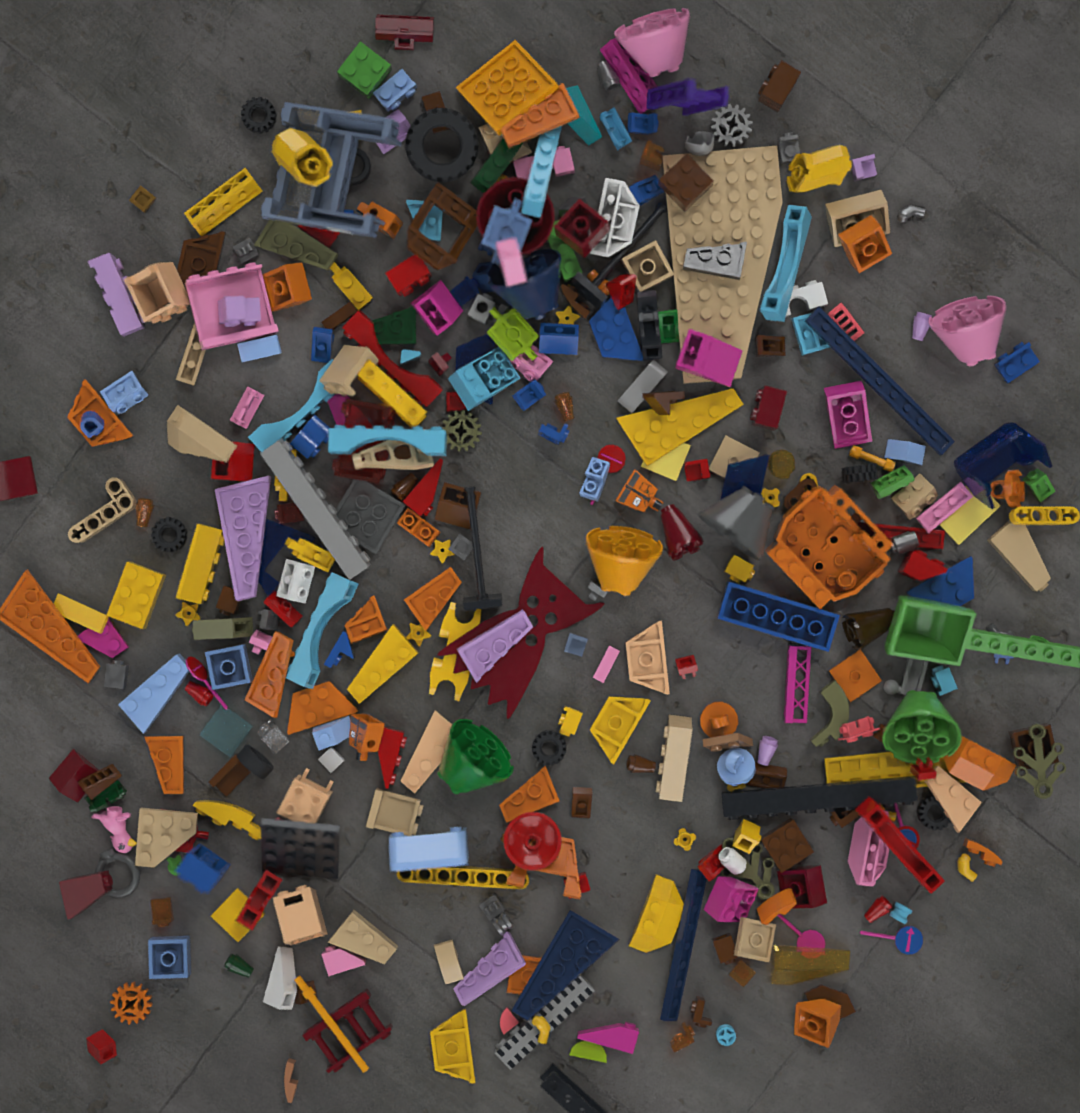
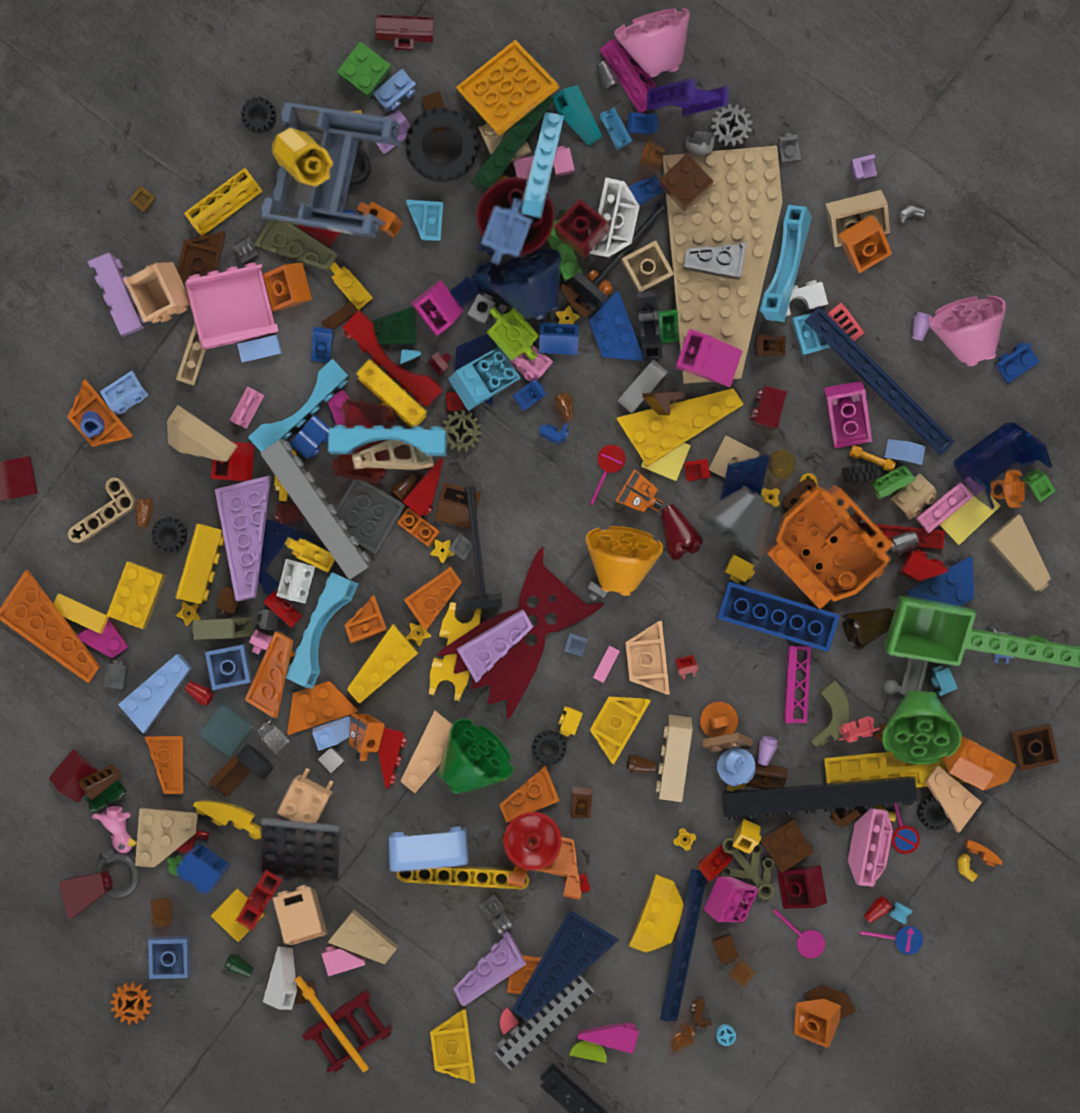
red panel [86,1030,117,1064] -> none
piece [186,656,228,710] -> none
lavender brick [218,296,261,327] -> none
nougat slope [284,1058,298,1103] -> none
tan panel [319,345,379,396] -> none
blue slope [324,630,355,668] -> none
tan panel [366,788,424,836] -> none
red brick [385,254,432,297] -> none
reddish brown wedge [407,182,478,270] -> none
tan slope [434,940,464,984] -> none
bright pink slope [496,238,526,287] -> none
orange wing [500,83,579,148] -> none
yellow arm [532,1016,550,1044] -> none
light blue slope [579,457,610,502] -> none
red slope [605,274,637,310] -> none
white brick [719,847,747,875] -> none
tan plate [734,917,776,962] -> none
orange slope [757,888,797,925] -> none
reddish brown brick [758,60,801,112] -> none
clear yellow wedge [771,945,850,985] -> none
yellow brick [786,145,852,193] -> none
orange plate [828,649,882,702] -> none
red arch [855,797,945,894] -> none
red tile [910,757,937,780] -> none
yellow beam [1009,507,1080,525] -> none
olive plant [1013,724,1066,799] -> none

